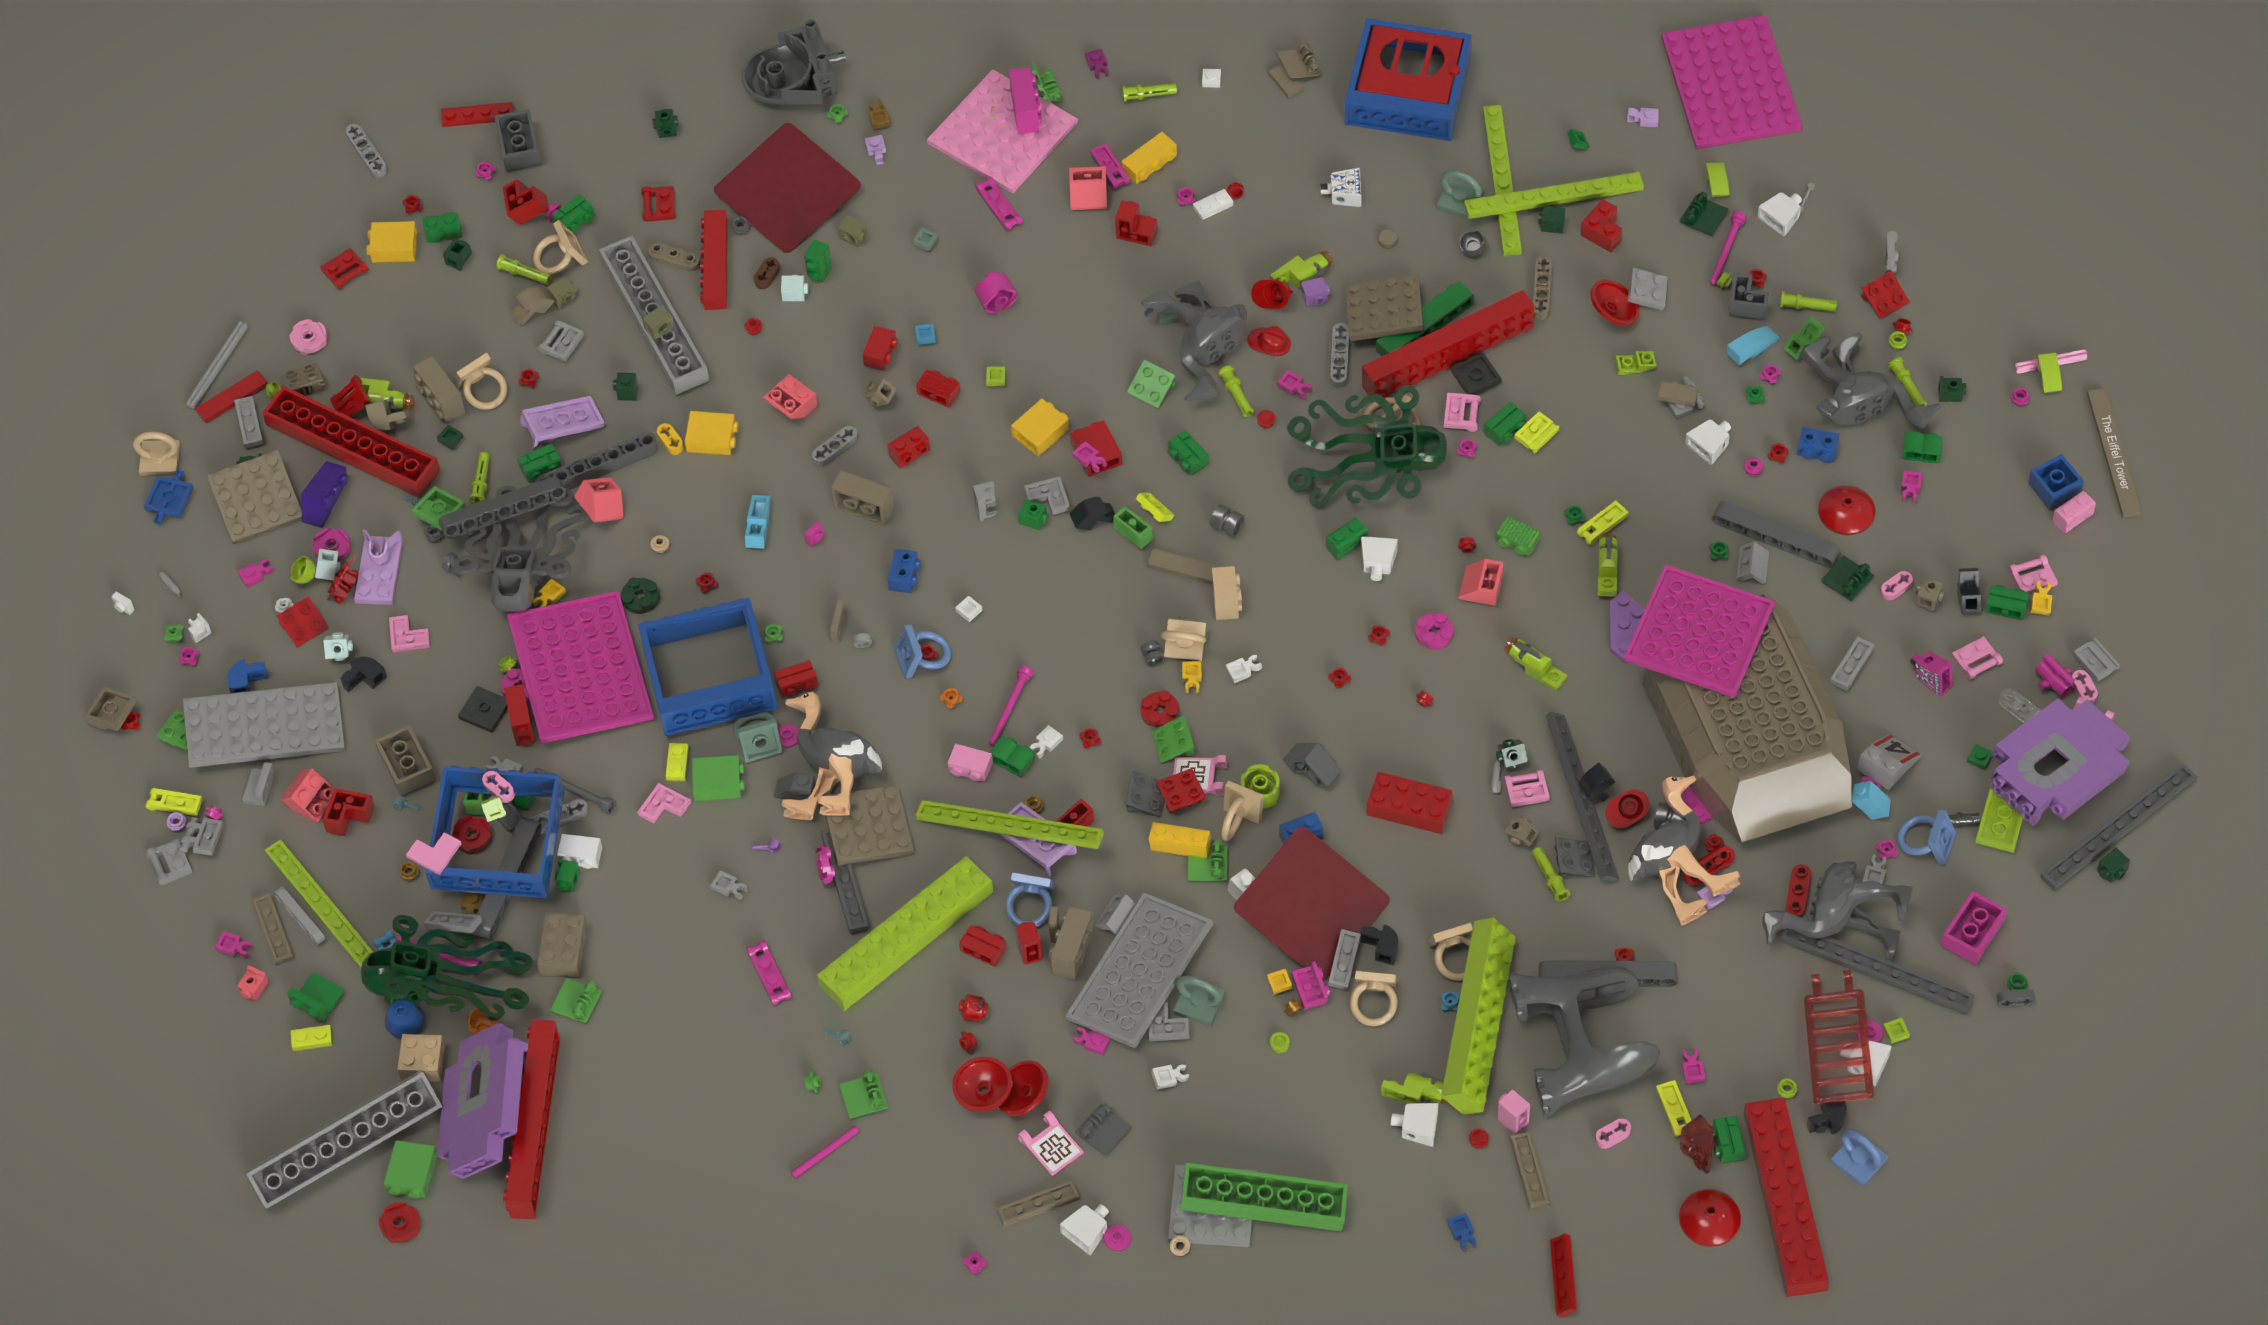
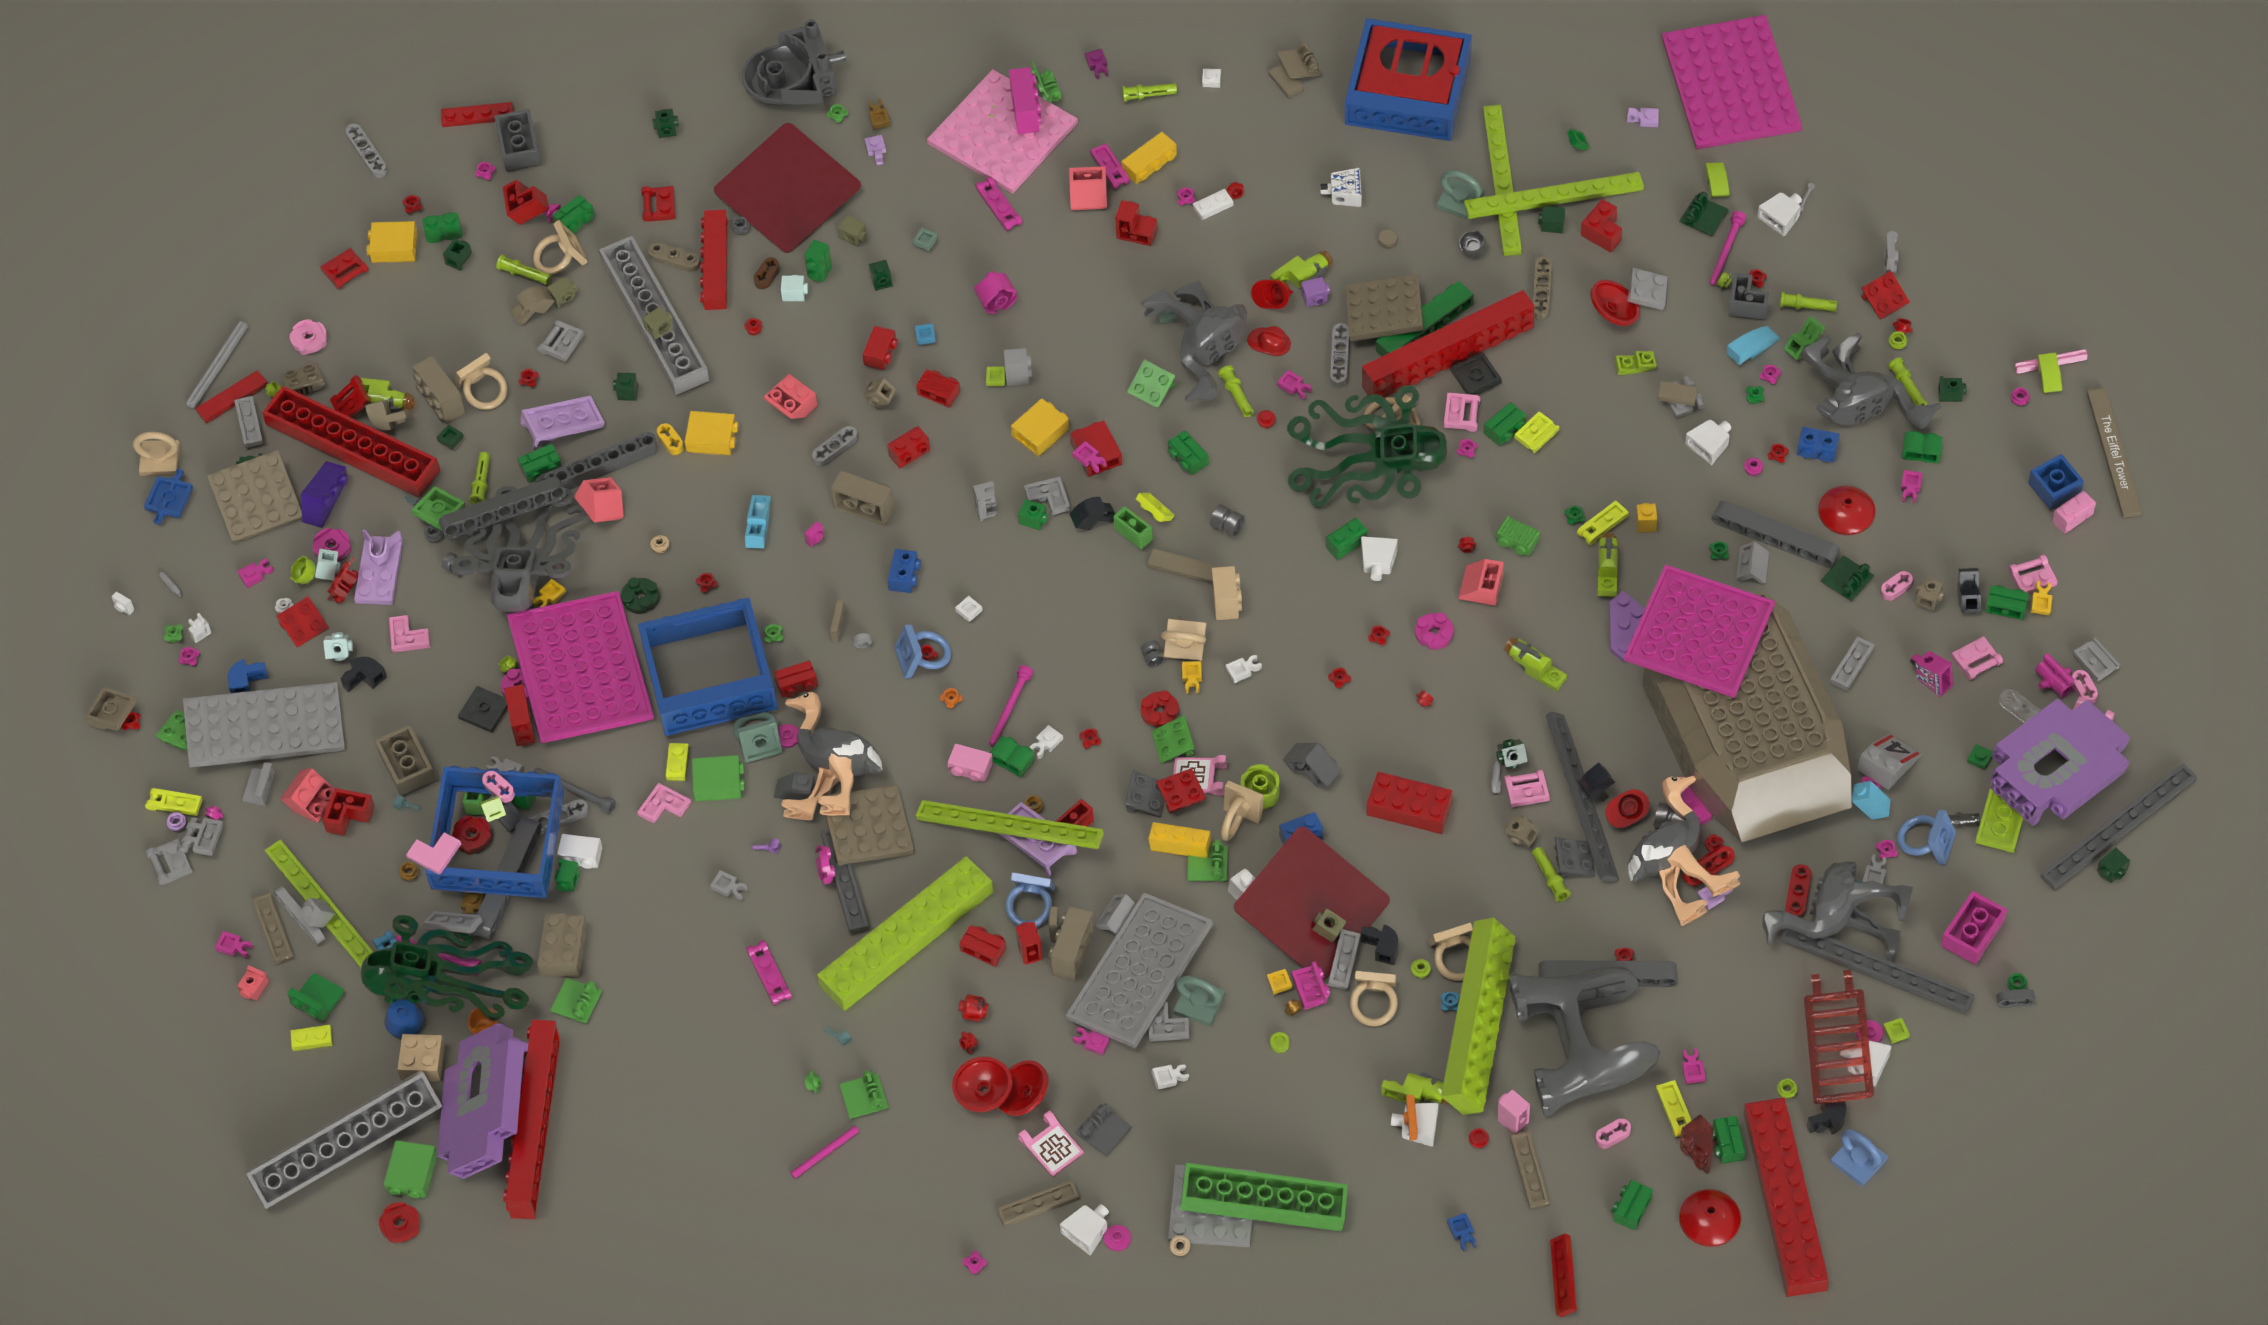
none -> light grey brick [298,898,335,928]
none -> dark green brick [869,260,893,291]
none -> light grey brick [1004,348,1032,386]
none -> olive brick [1312,909,1347,942]
none -> orange plate [1403,1095,1418,1141]
none -> lime plate [1411,959,1431,979]
none -> green brick [1611,1180,1653,1230]
none -> yellow brick [1636,503,1657,533]

